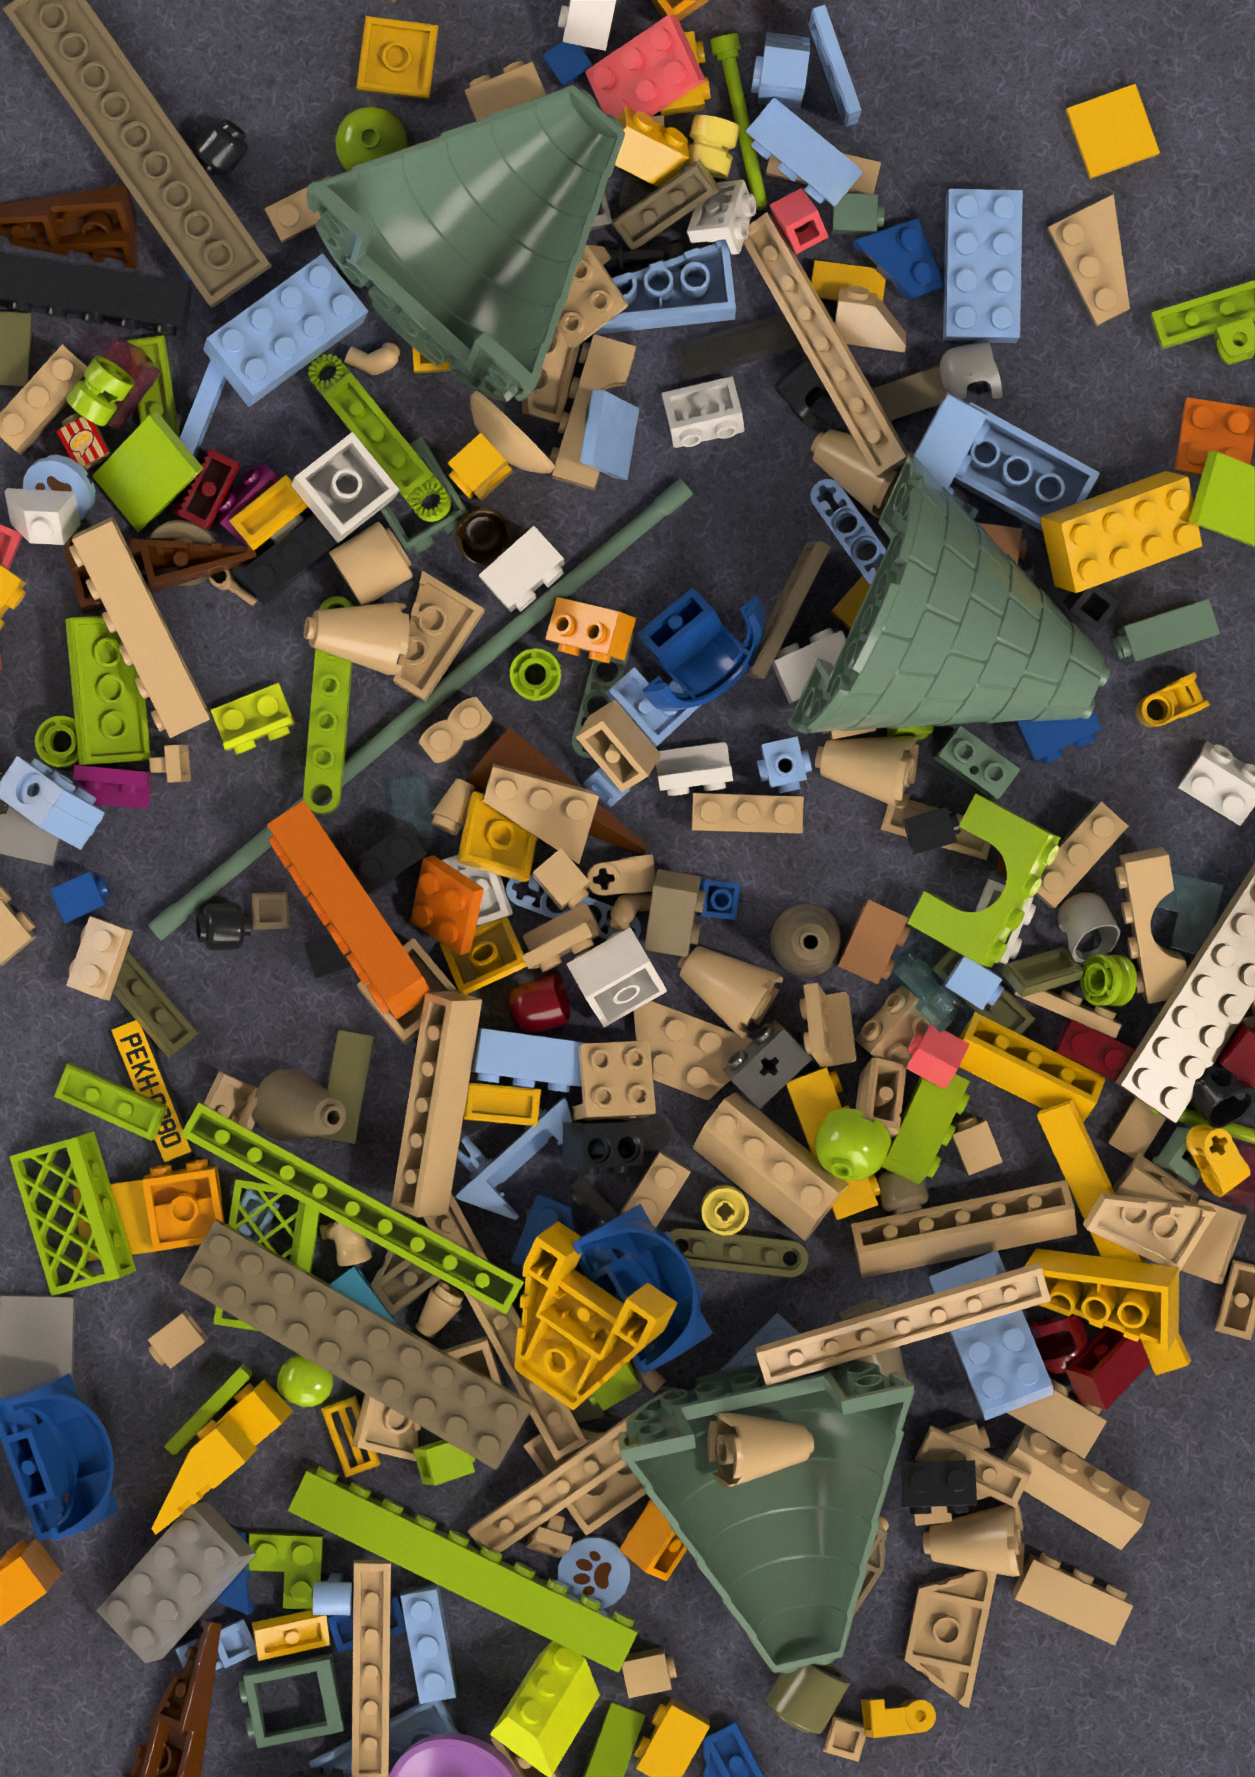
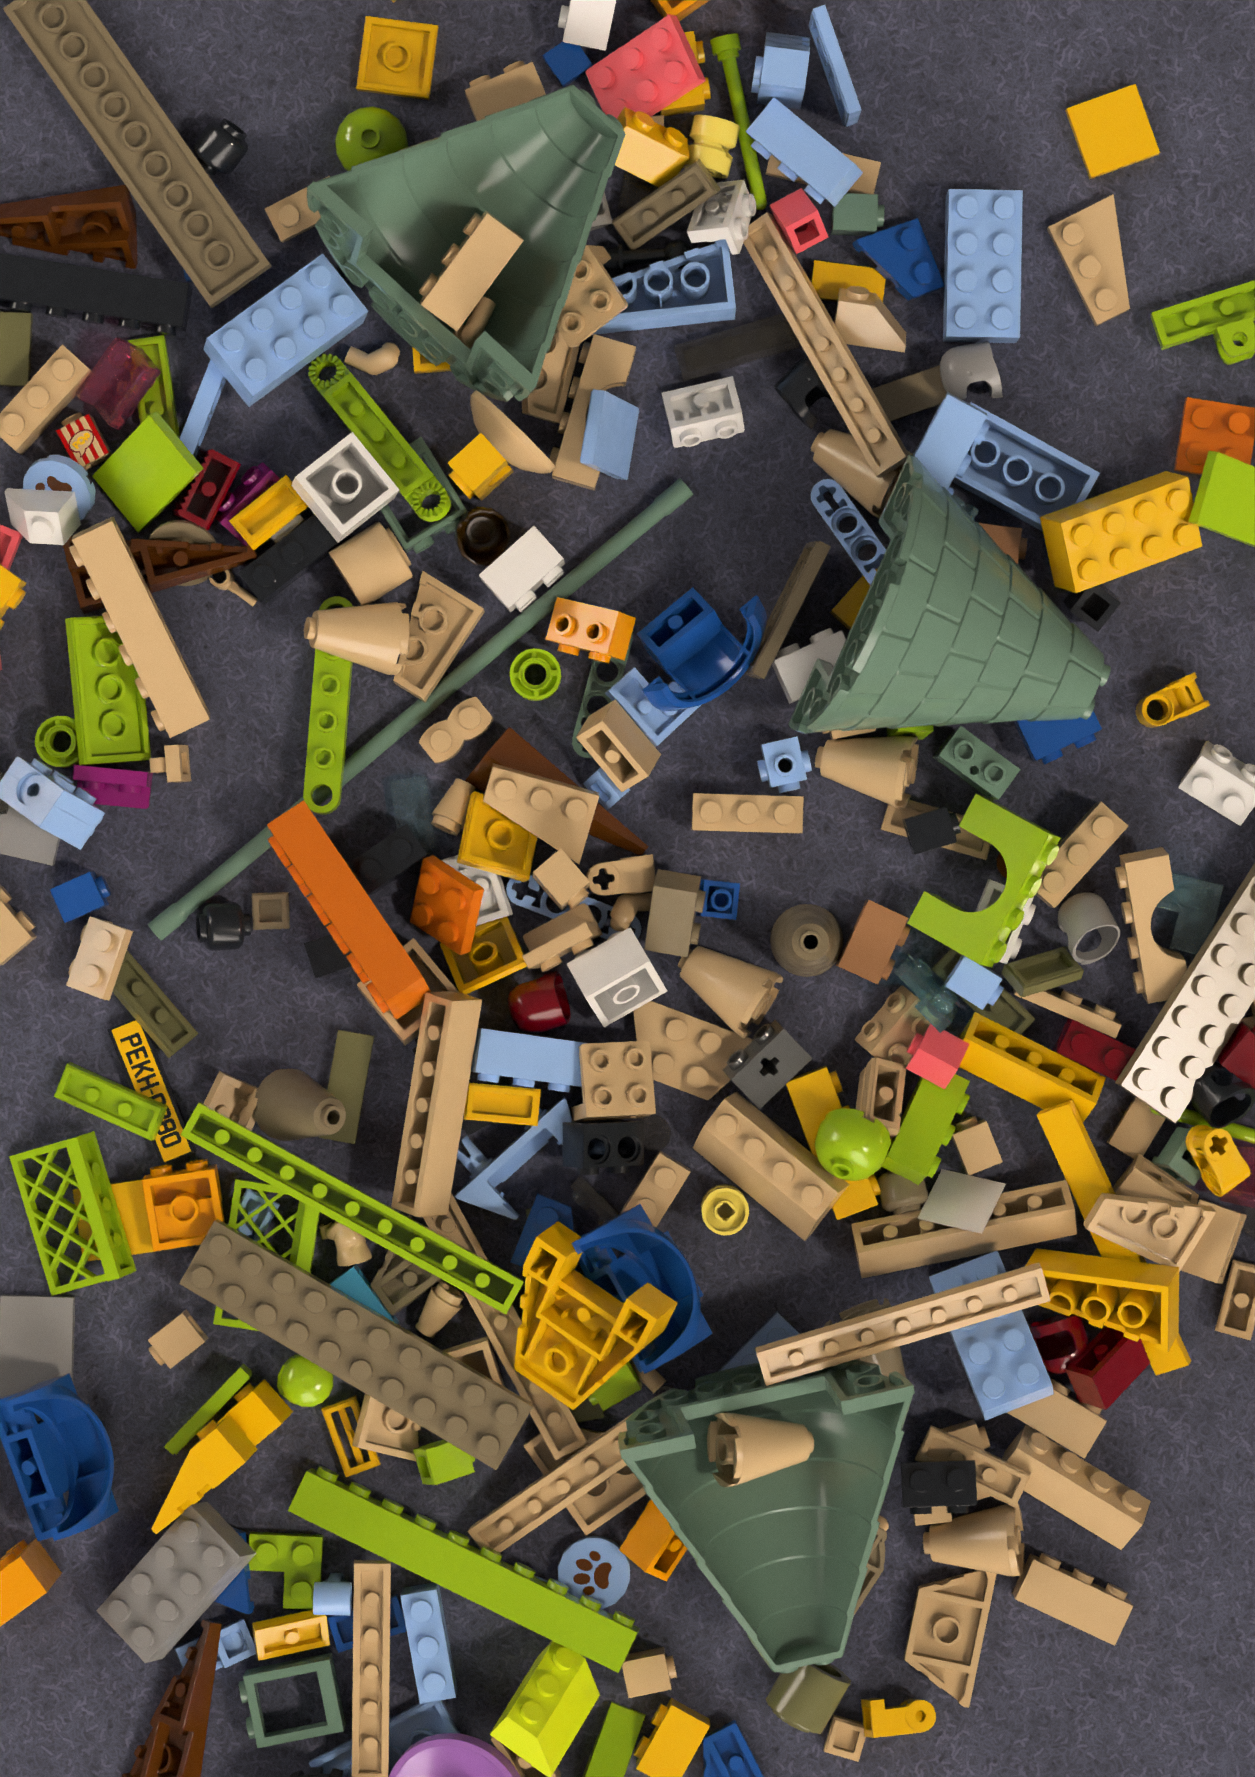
lime wheel [66,355,135,426] -> none
neon yellow bracket [211,683,296,755] -> none
tan tile [526,1515,573,1558] -> none
white bracket [656,742,733,796] -> none
olive plate [669,1227,808,1277] -> none
tan bracket [800,983,856,1068] -> none
lime wheel [1080,954,1137,1006] -> none
sand green window [1113,599,1220,665] -> none
none -> tan brick [419,210,524,331]
none -> tan arm [453,297,496,348]
none -> white sticker [917,1169,1006,1234]

